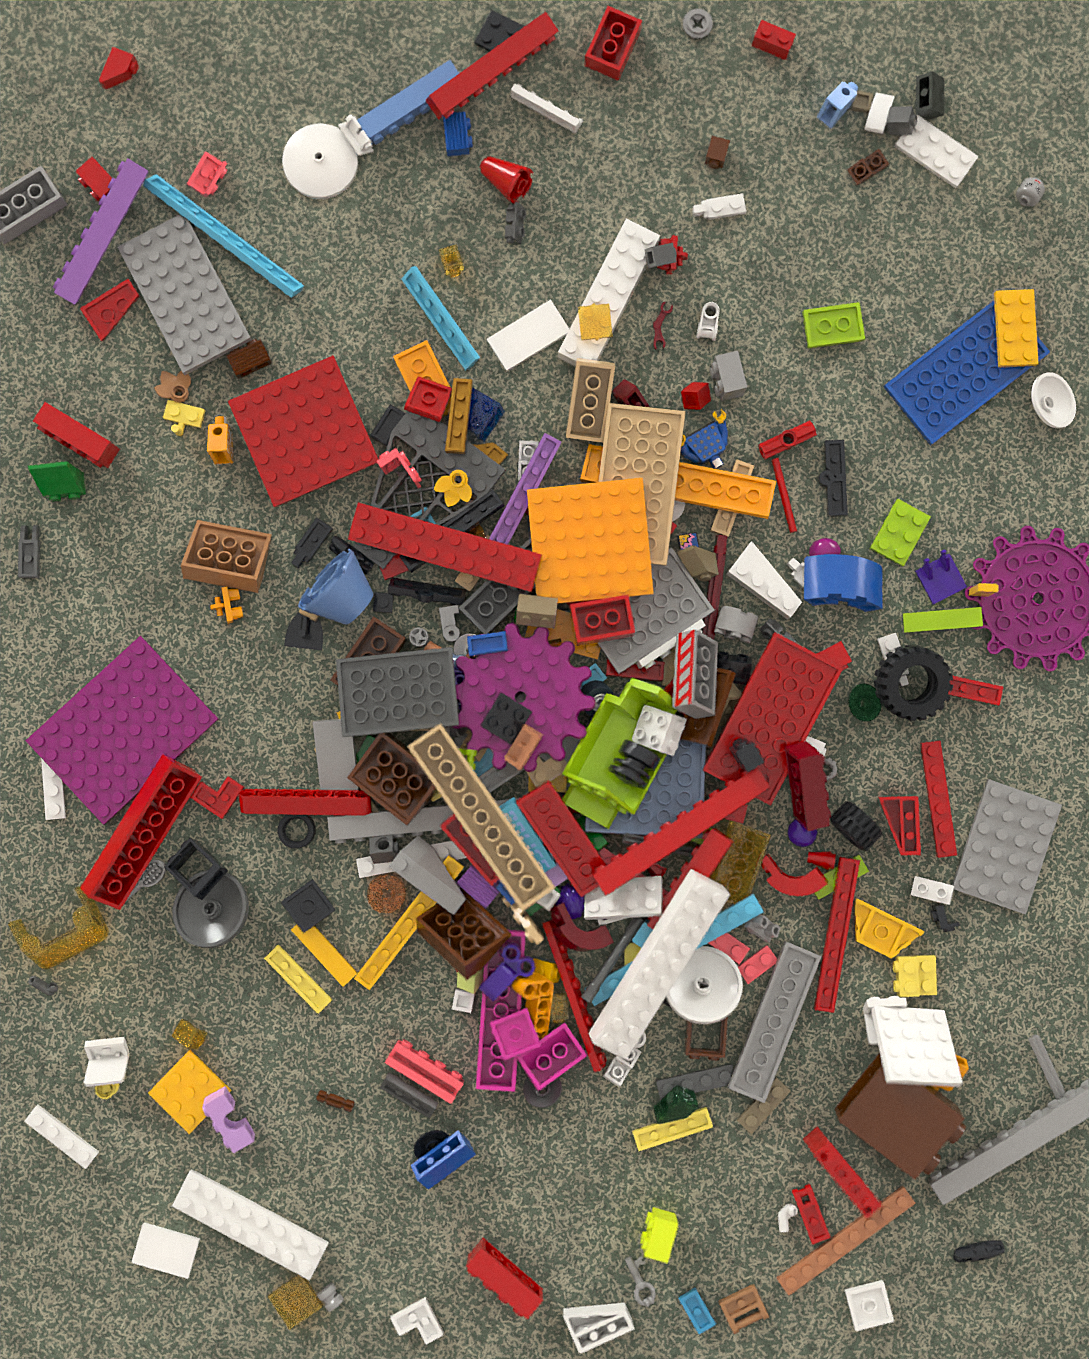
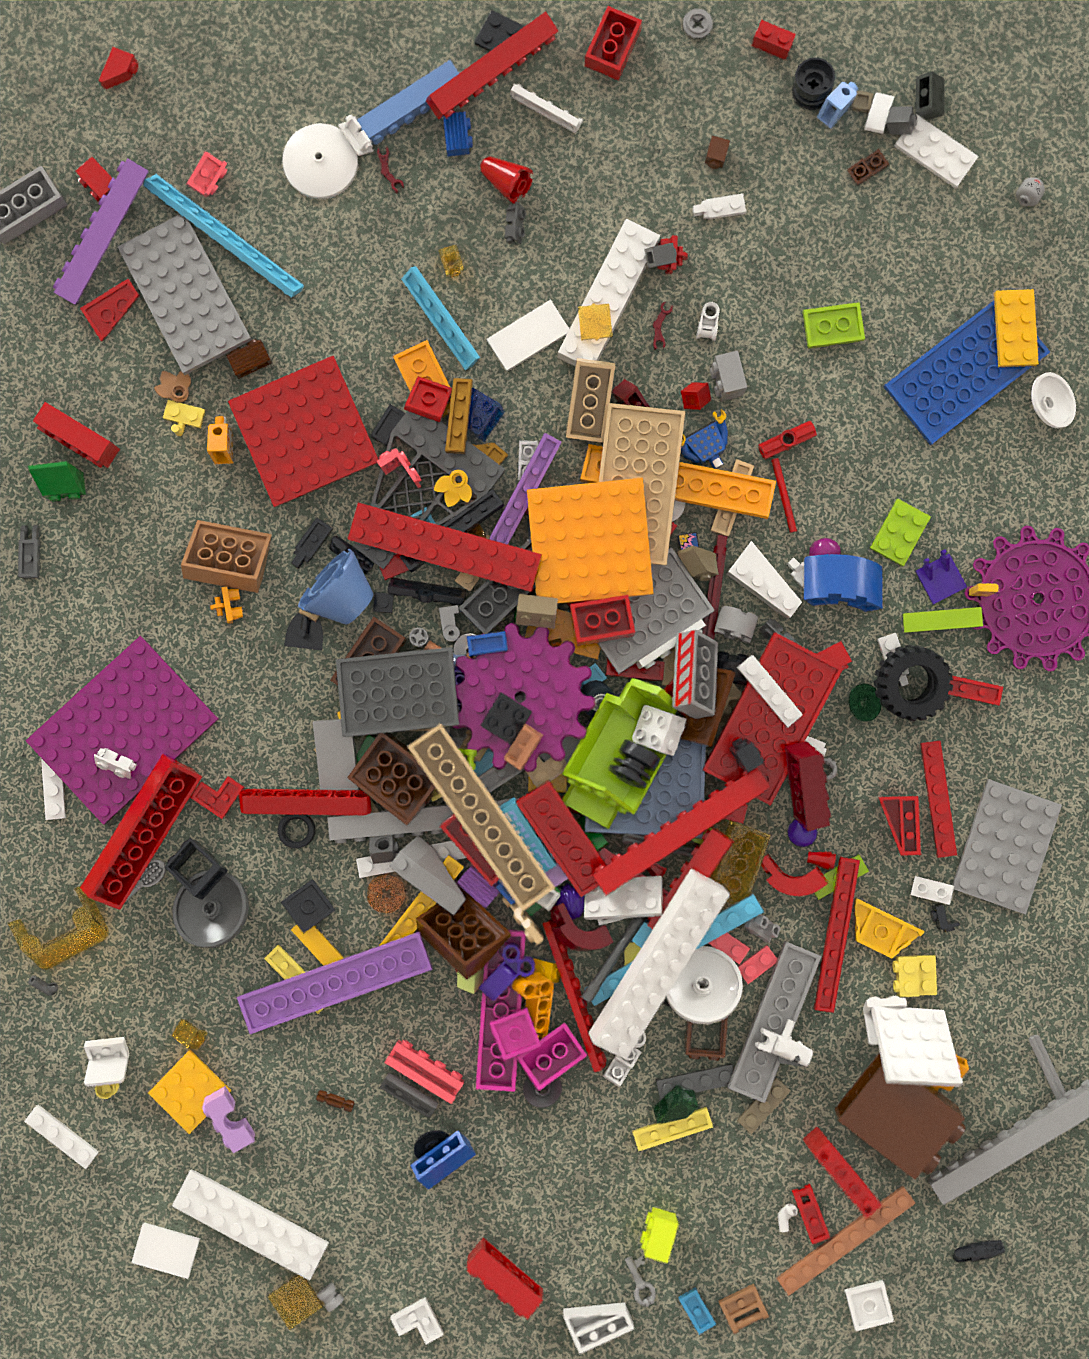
white plate [452,989,475,1013] -> none
clear yellow brick [550,993,569,1023] -> none
black hinge [818,440,848,517] -> none
black tyre [830,801,882,852] -> none
none -> white hinge [94,748,137,779]
none -> medium lavender plate [237,931,433,1034]
none -> dark red piece [377,147,404,193]
none -> white plate [737,655,803,727]
none -> white piece [755,1019,813,1067]
none -> black wheel [792,57,835,110]

